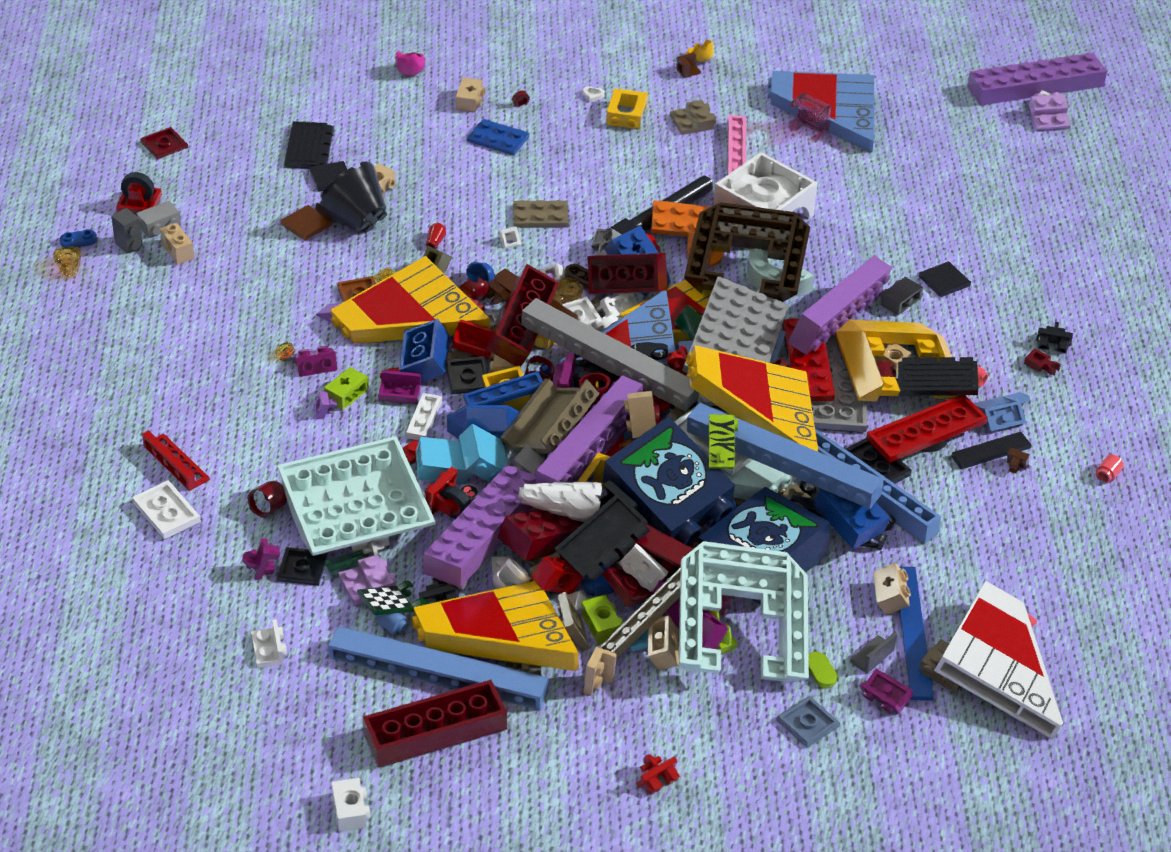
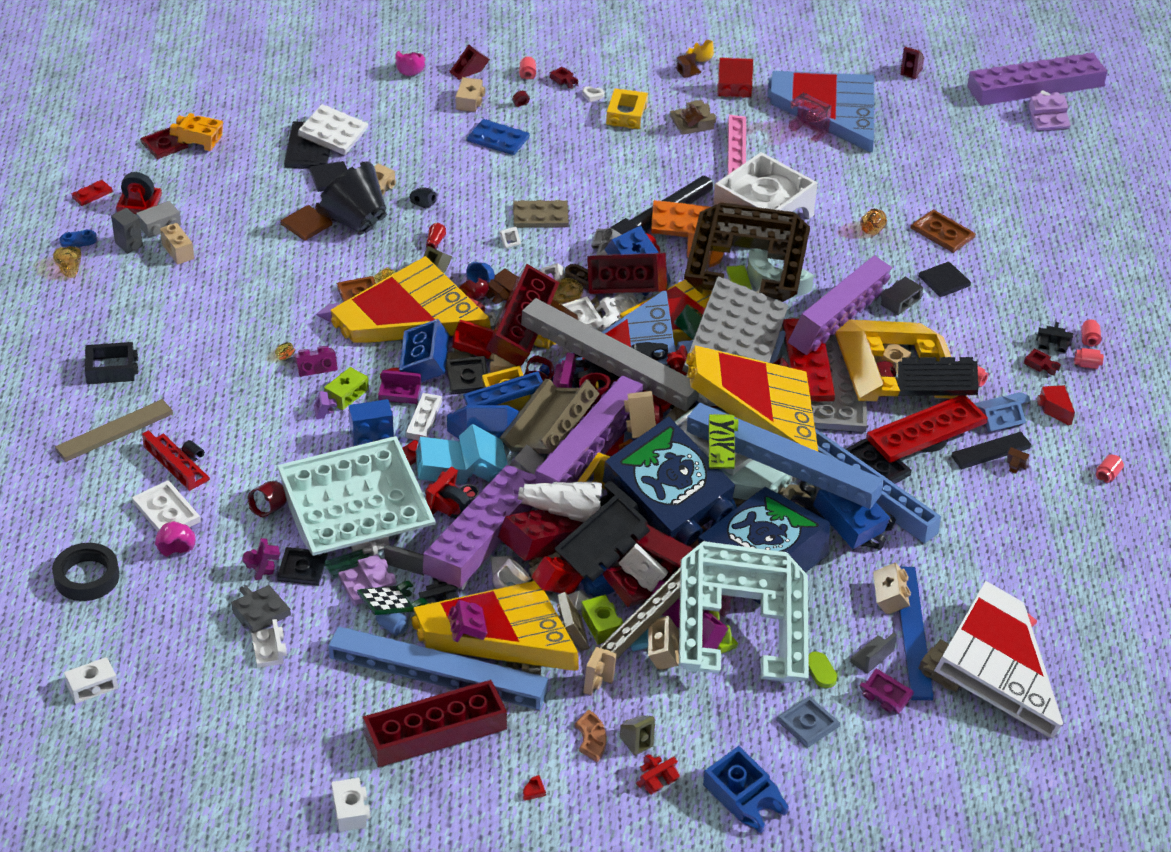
none -> black tyre [52,543,120,601]
none -> dark tan tile [55,399,173,462]
none -> white brick [64,657,118,704]
none -> red plate [71,180,113,206]
none -> black window [85,342,138,384]
none -> dark pink hair [155,521,196,557]
none -> light orange hips [170,113,223,151]
none -> black hinge [182,440,205,461]
none -> dark grey plate [231,585,291,633]
none -> white plate [298,104,368,155]
none -> blue brick [348,399,394,447]
none -> dark grey panel [384,545,424,576]
none -> black piece [409,187,437,208]
none -> magenta bracket [448,599,487,642]
none -> dark red slope [449,44,490,80]
none -> coral brick [519,56,536,79]
none -> red tile [523,775,546,801]
none -> dark red plate [550,66,578,89]
none -> nougat tile [575,709,607,762]
none -> olive slope [620,715,656,756]
none -> reddish brown tile [679,104,704,128]
none -> blue brick [703,745,789,834]
none -> red slope [717,58,753,98]
none -> lime tile [726,265,752,290]
none -> clear orange head [860,208,887,235]
none -> dark red slope [900,47,924,79]
none -> dark orange tile [910,209,976,253]
none -> red slope [1037,385,1075,425]
none -> coral brick [1074,348,1104,369]
none -> coral brick [1081,319,1102,346]

